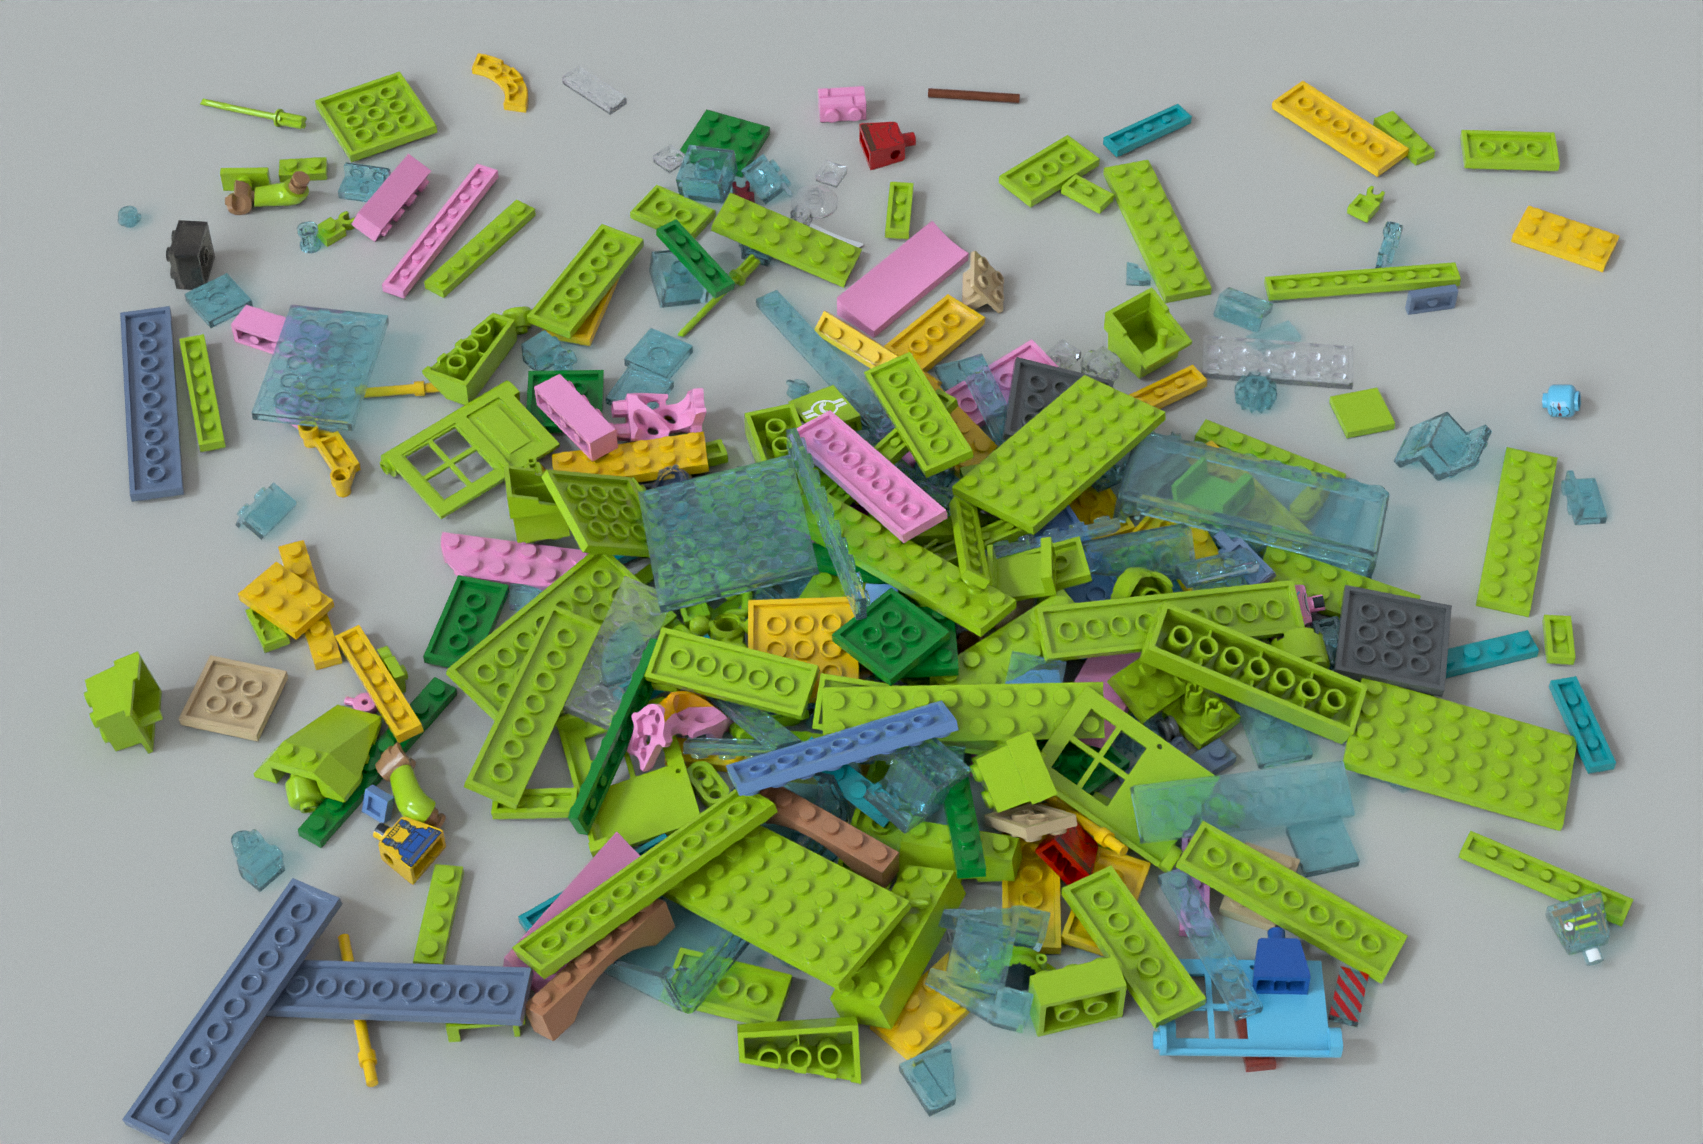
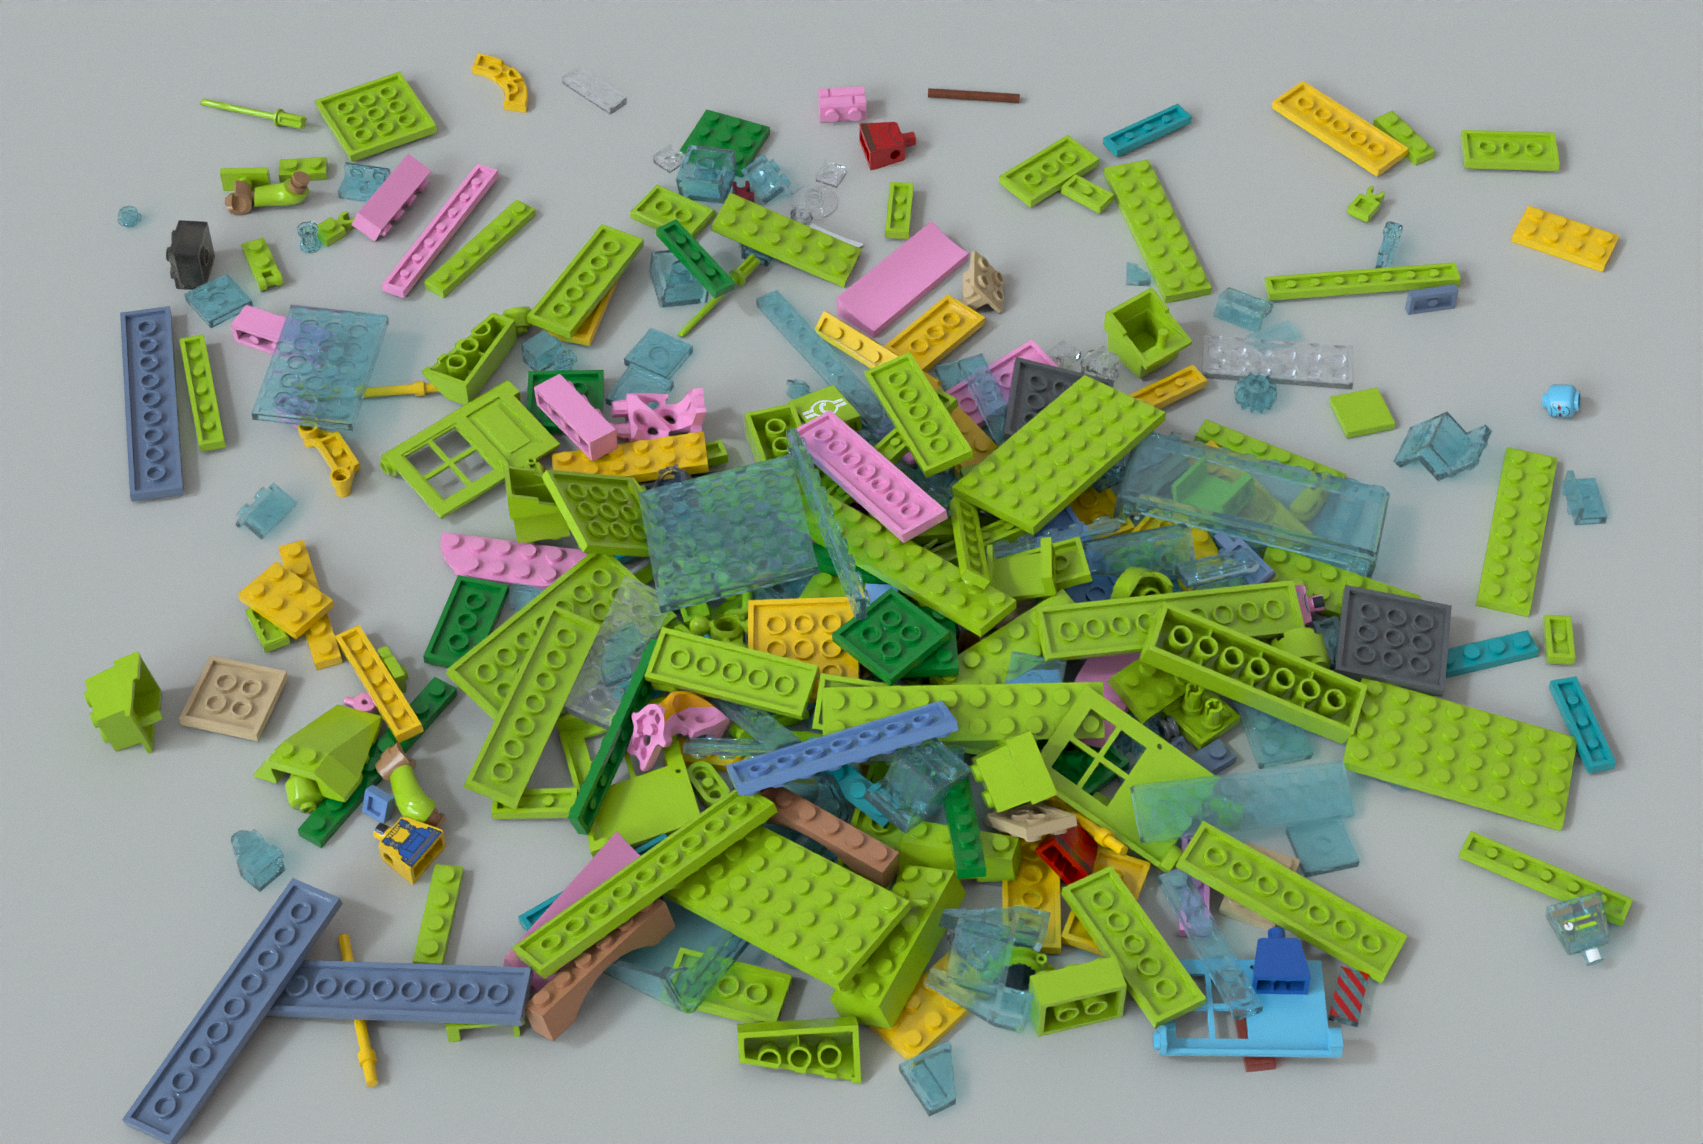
none -> lime plate [241,237,284,292]

